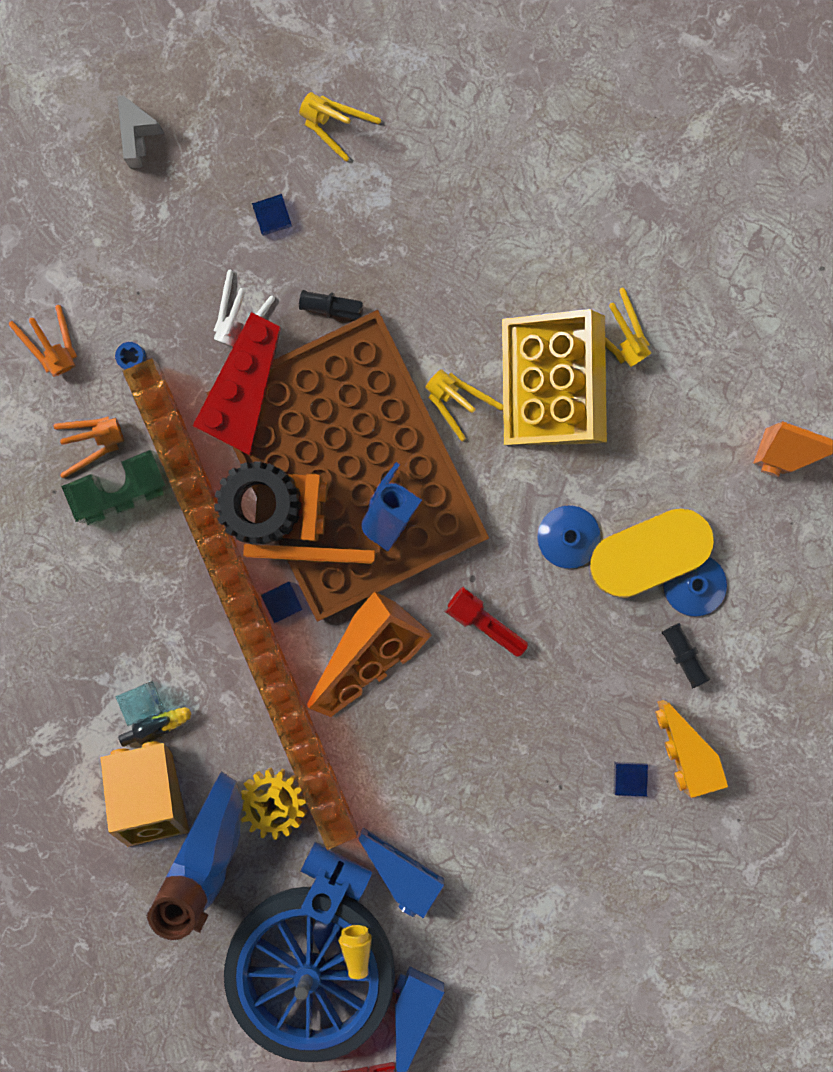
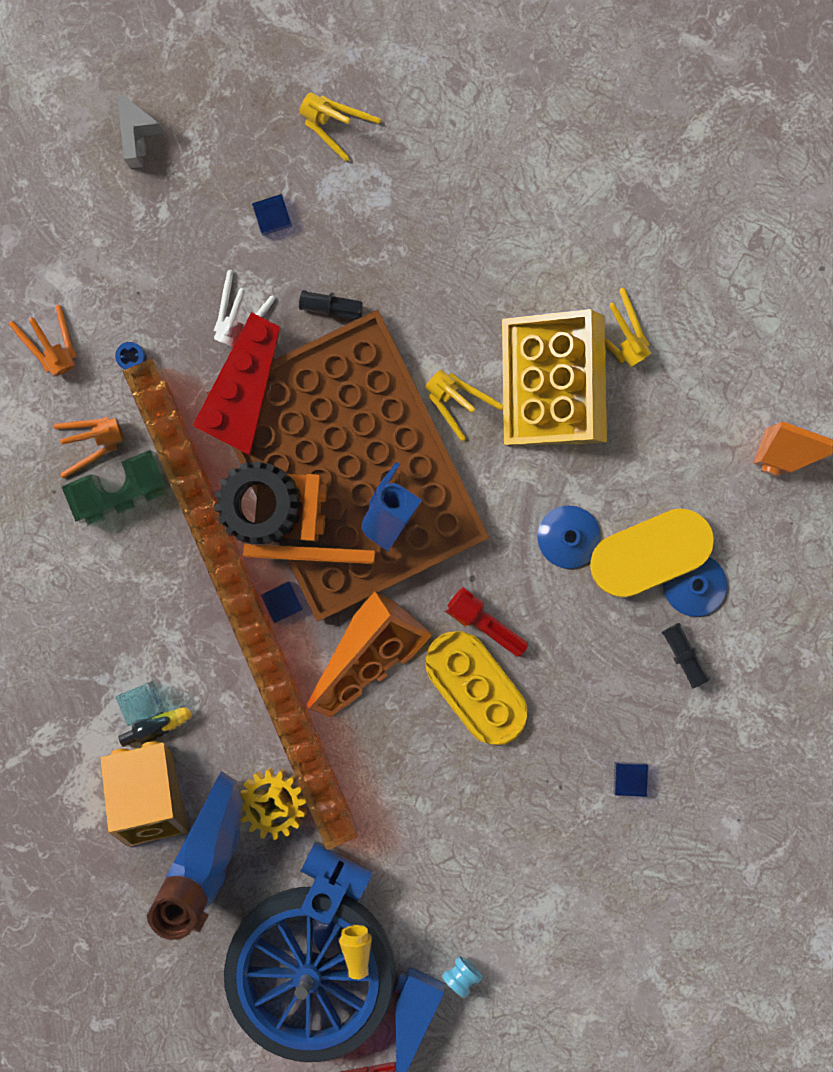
blue slope [358,828,444,918] -> none
light orange slope [655,700,728,798] -> none
none -> yellow tile [425,631,527,745]
none -> medium azure wheel [442,956,483,998]

